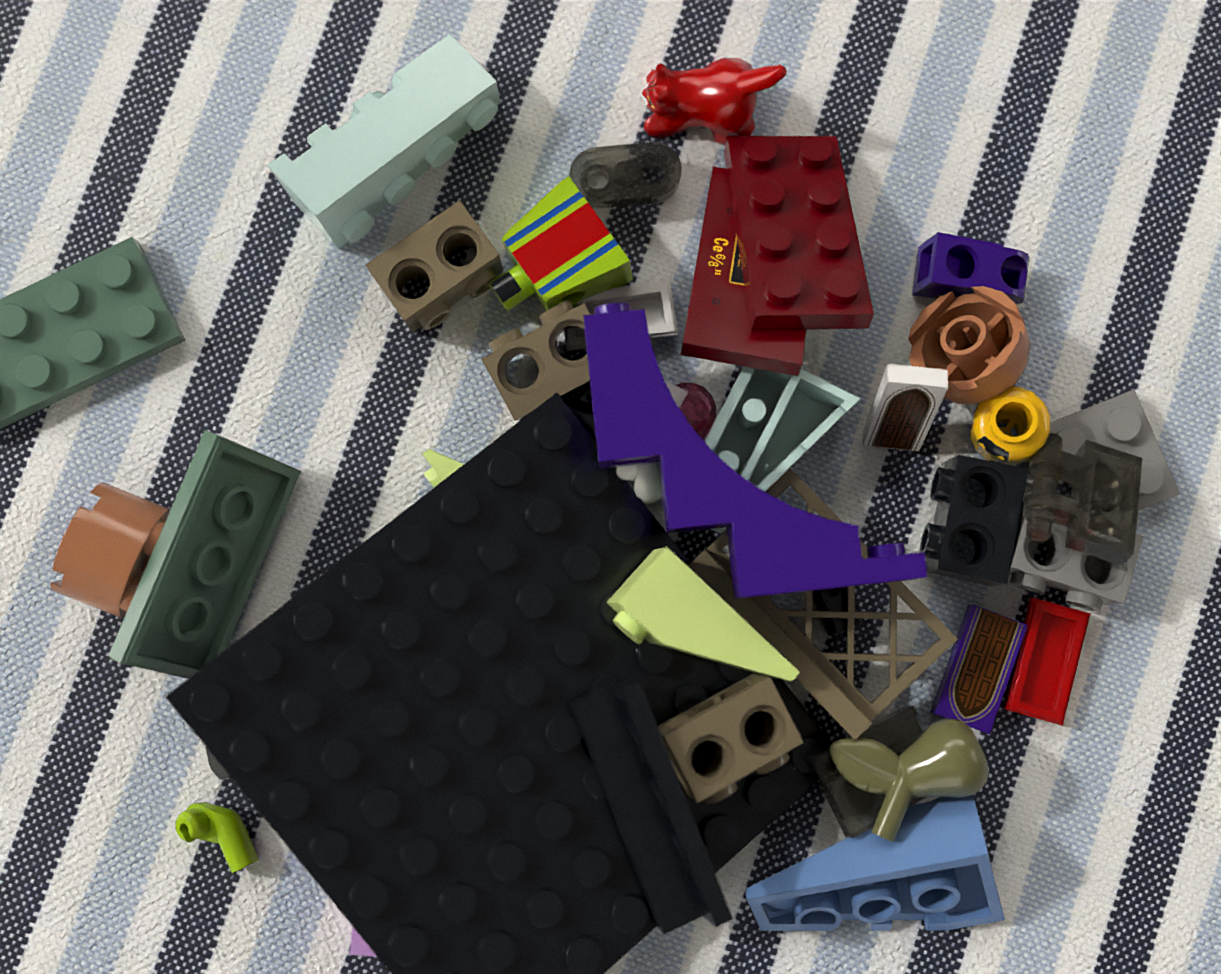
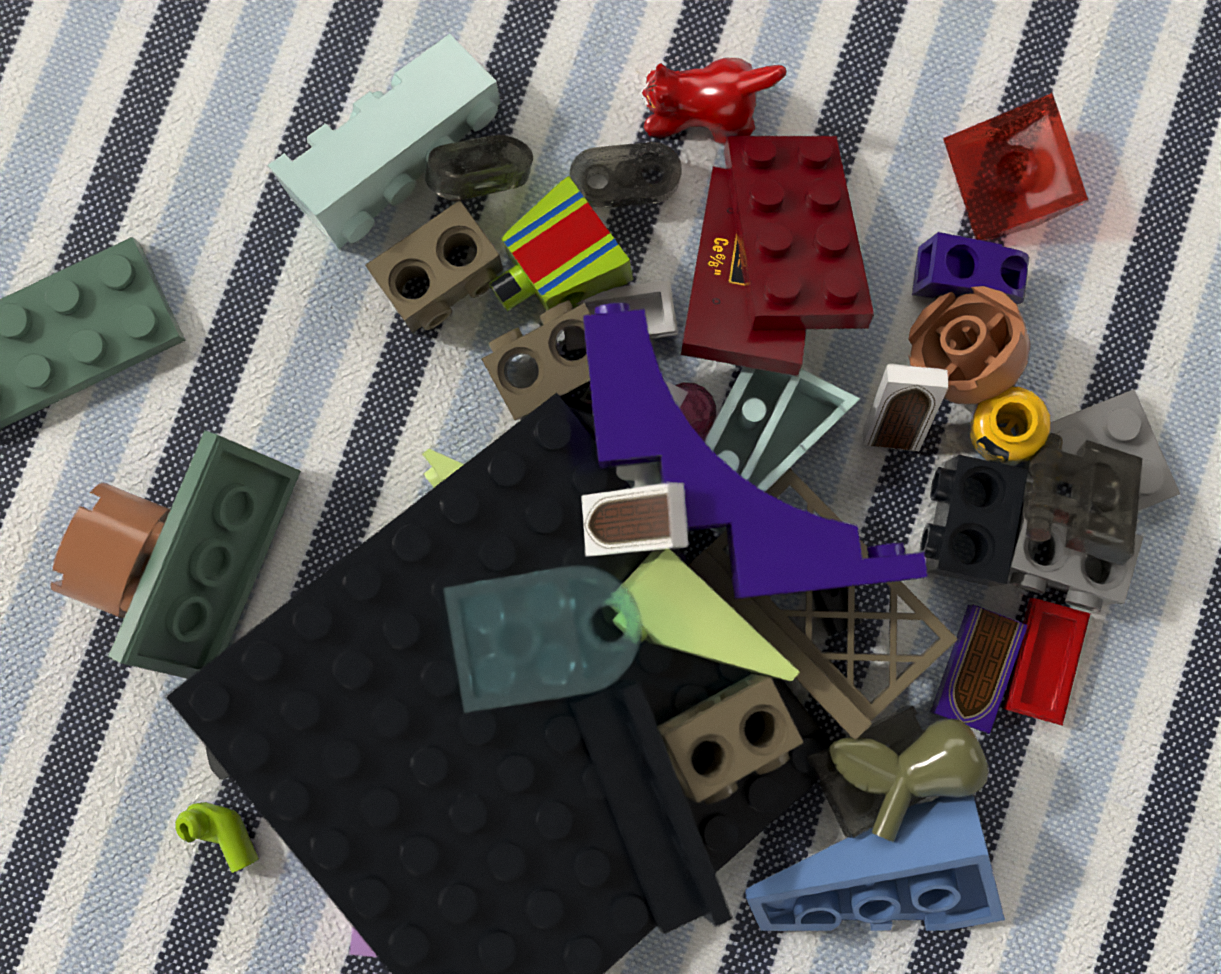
none -> clear smoke plate [425,135,533,201]
none -> clear light blue plate [444,565,642,712]
none -> tile [582,483,688,556]
none -> clear red slope [943,93,1089,241]

